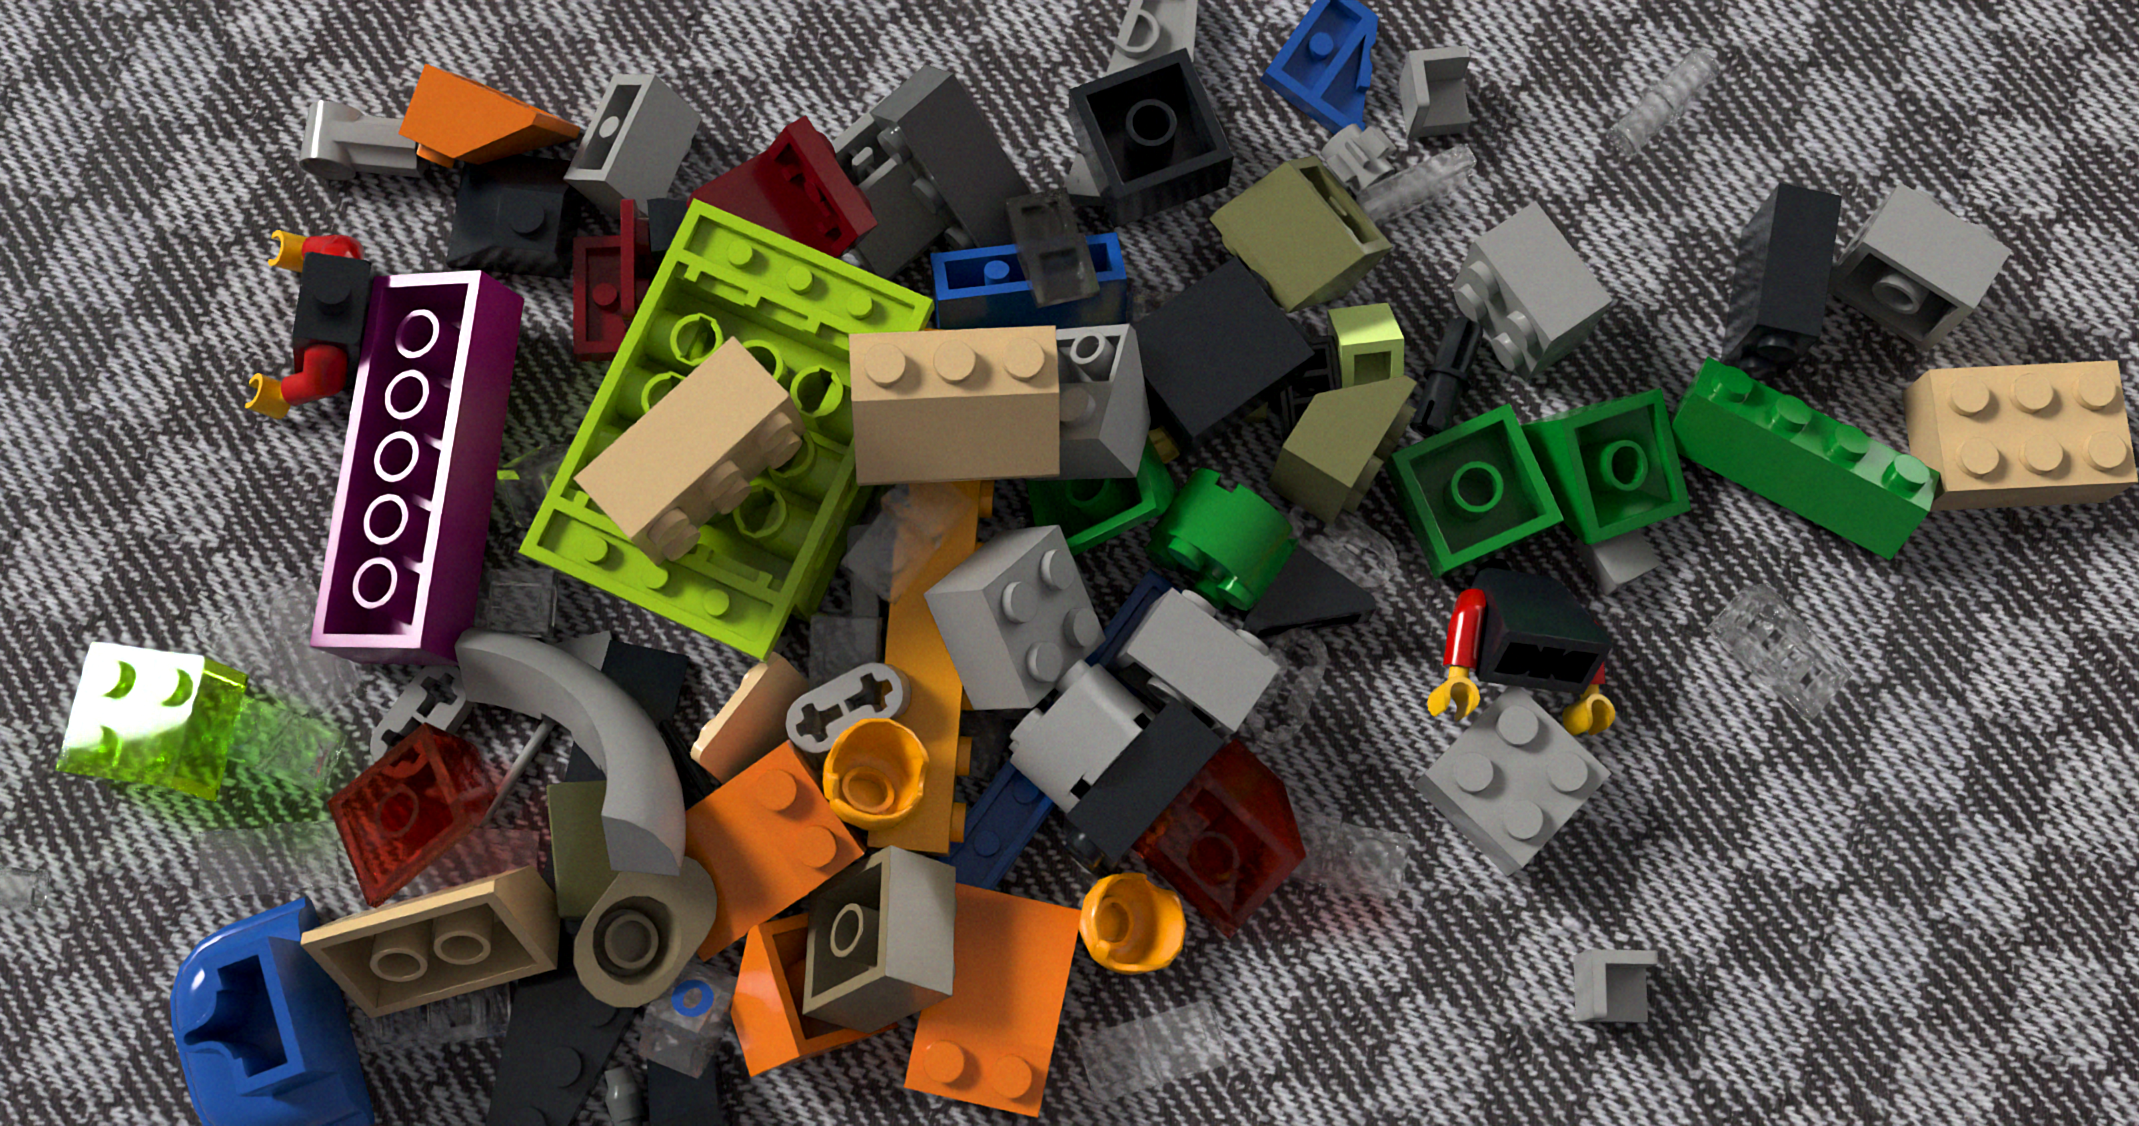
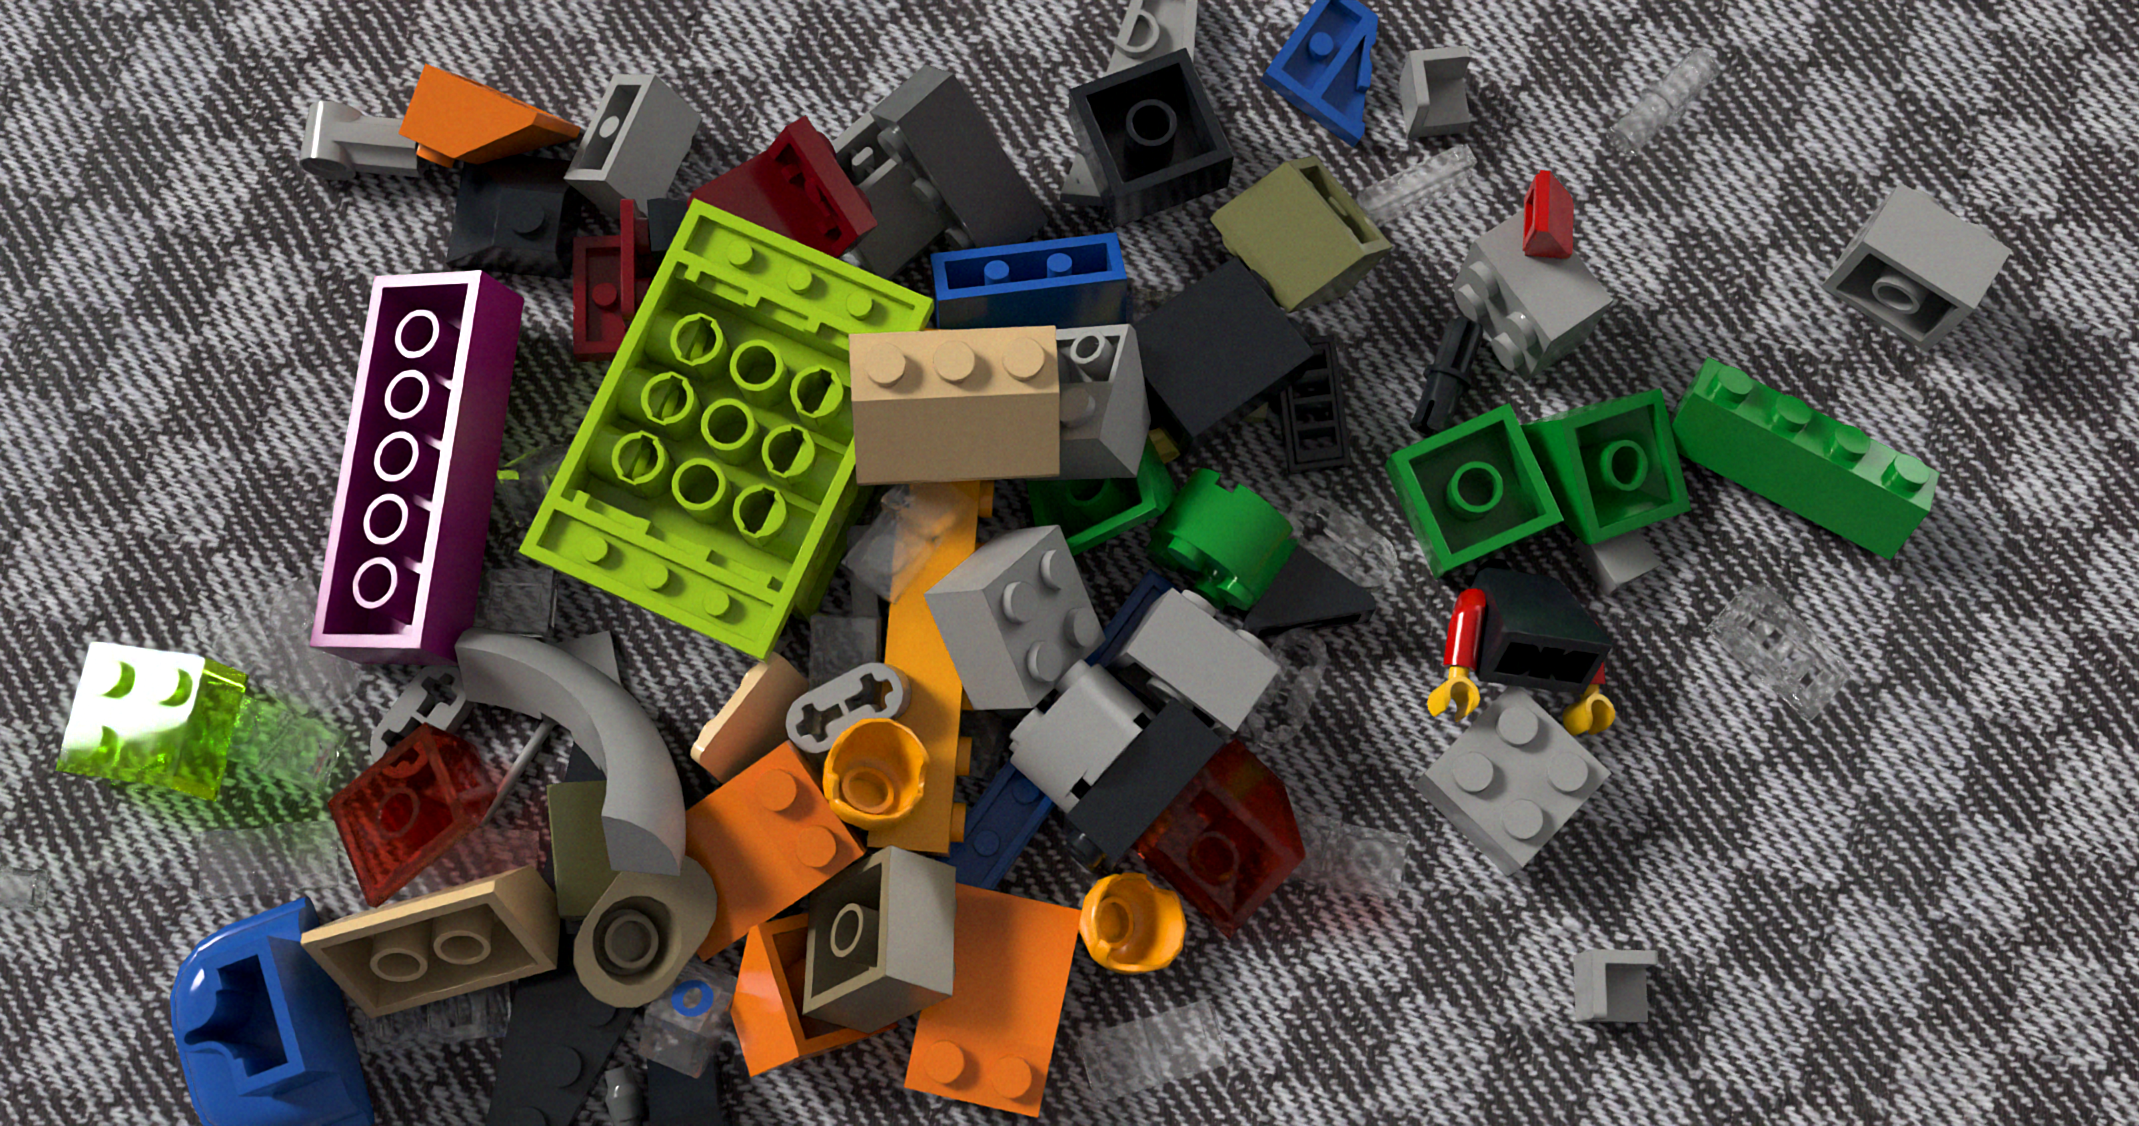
torso [245,230,375,419] -> none
tan brick [573,336,807,566] -> none
black piece [601,640,715,798] -> none
clear smoke slope [1004,187,1100,308] -> none
olive slope [1267,376,1417,526] -> none
light grey gear [1321,123,1397,201] -> none
yellowish green brick [1327,303,1404,389] -> none
black brick [1720,183,1842,381] -> none
tan brick [1902,360,2138,511] -> none
none -> red slope [1522,170,1574,259]

